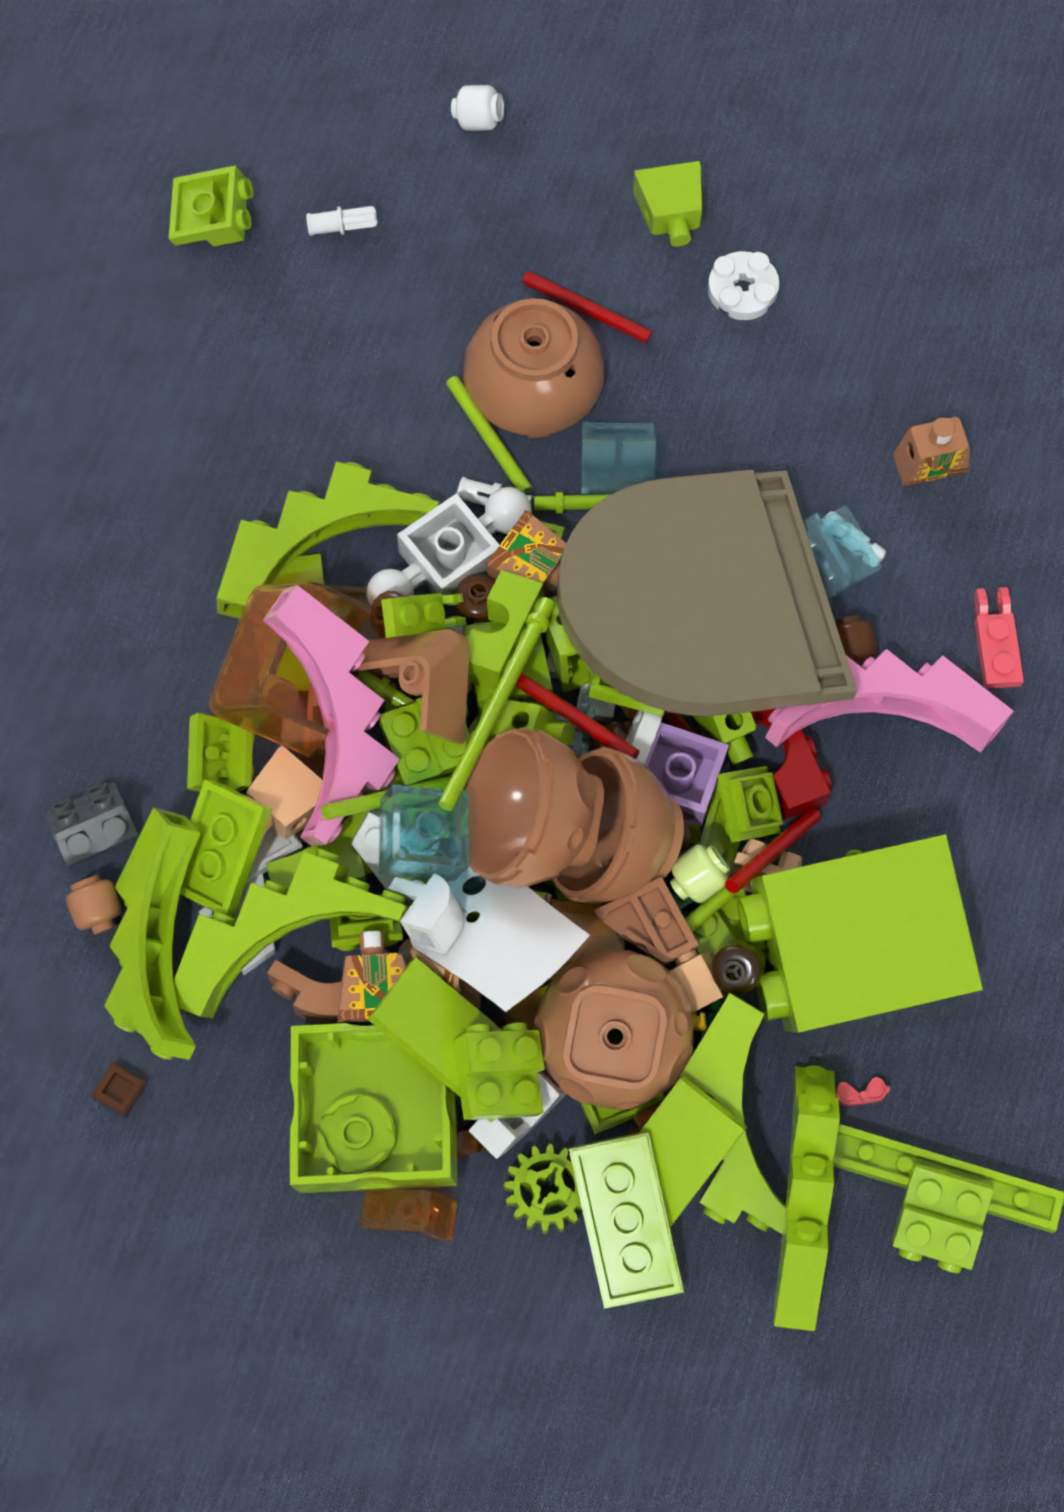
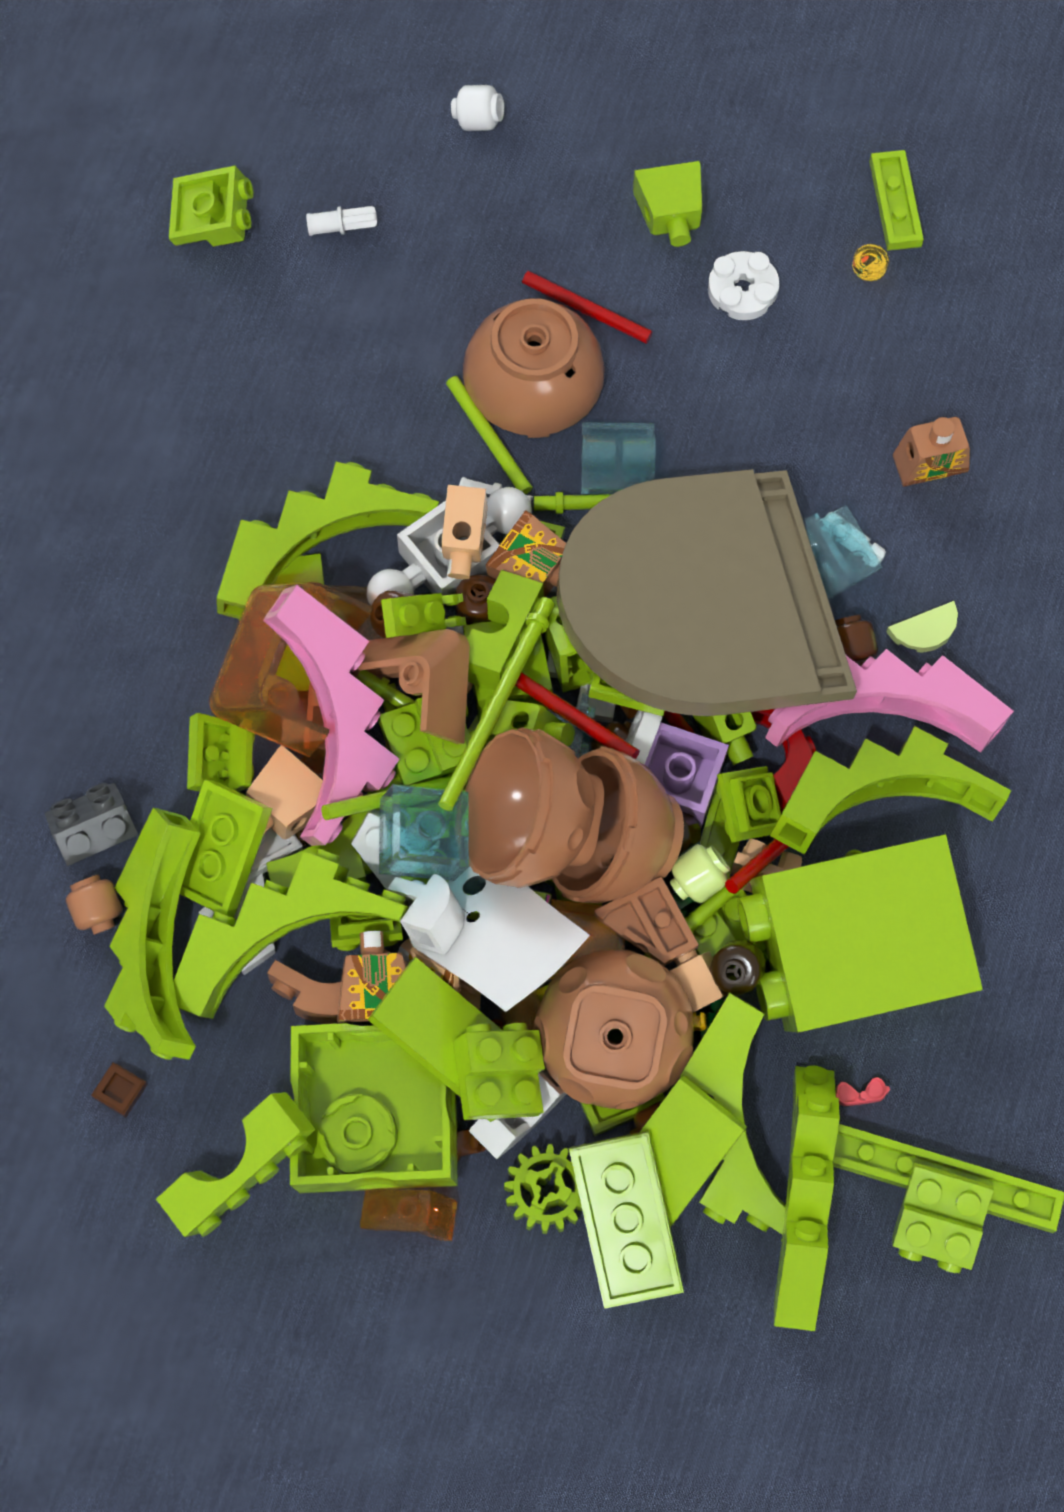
coral hinge [974,587,1024,689] -> none
none -> lime arch [156,1092,316,1237]
none -> light nougat torso [441,485,488,579]
none -> lime arch [770,726,1011,854]
none -> clear yellow tile [852,244,889,281]
none -> lime plate [869,150,924,251]
none -> yellowish green tile [886,601,958,653]

